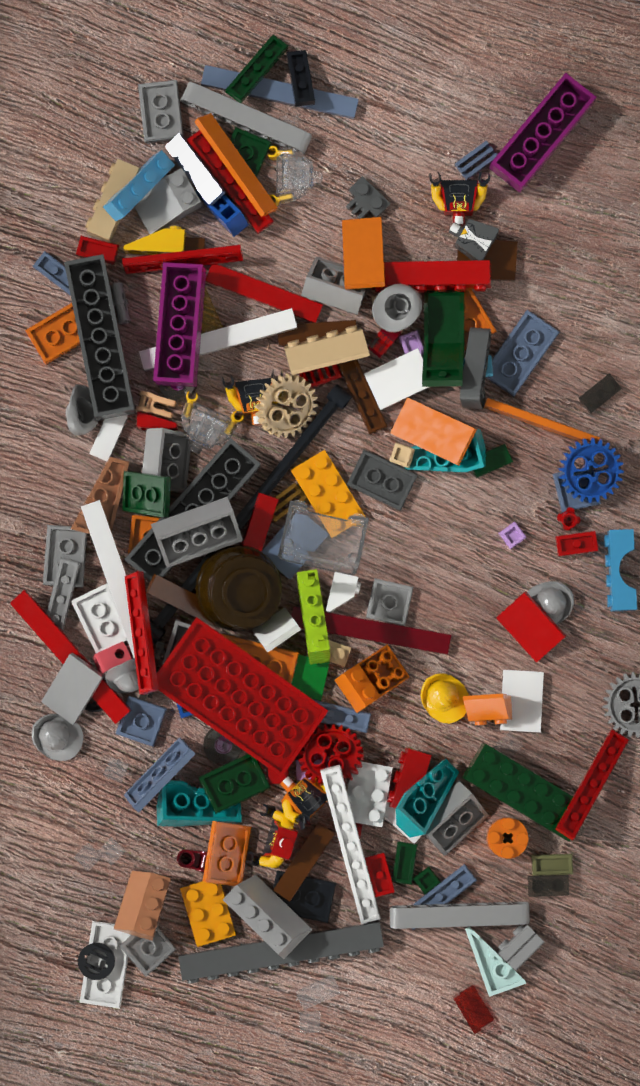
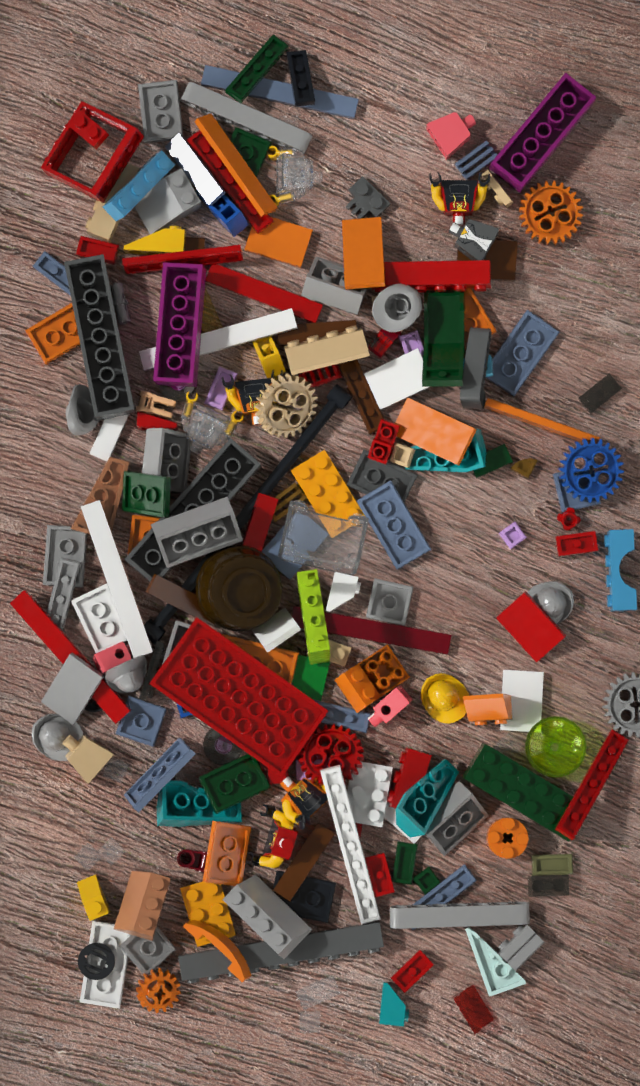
red tile [124,571,159,695] -> none
none -> red window [41,101,144,203]
none -> tan torso [62,735,114,784]
none -> red plate [68,110,109,150]
none -> yellow slope [77,874,111,921]
none -> orange gear [136,968,181,1013]
none -> orange slope [183,920,251,982]
none -> lavender tile [204,366,238,411]
none -> orange tile [244,217,313,268]
none -> yellow slope [252,336,286,378]
none -> sand blue tile [357,480,431,569]
none -> red slope [367,418,401,464]
none -> coral torso [368,685,413,727]
none -> teal slope [379,981,409,1027]
none -> red plate [390,949,434,993]
none -> coral torso [426,112,476,160]
none -> tan plate [482,170,514,208]
none -> pearl gold tile [510,458,538,479]
none -> orange gear [518,181,583,245]
none -> clear neon green dish [525,716,586,777]

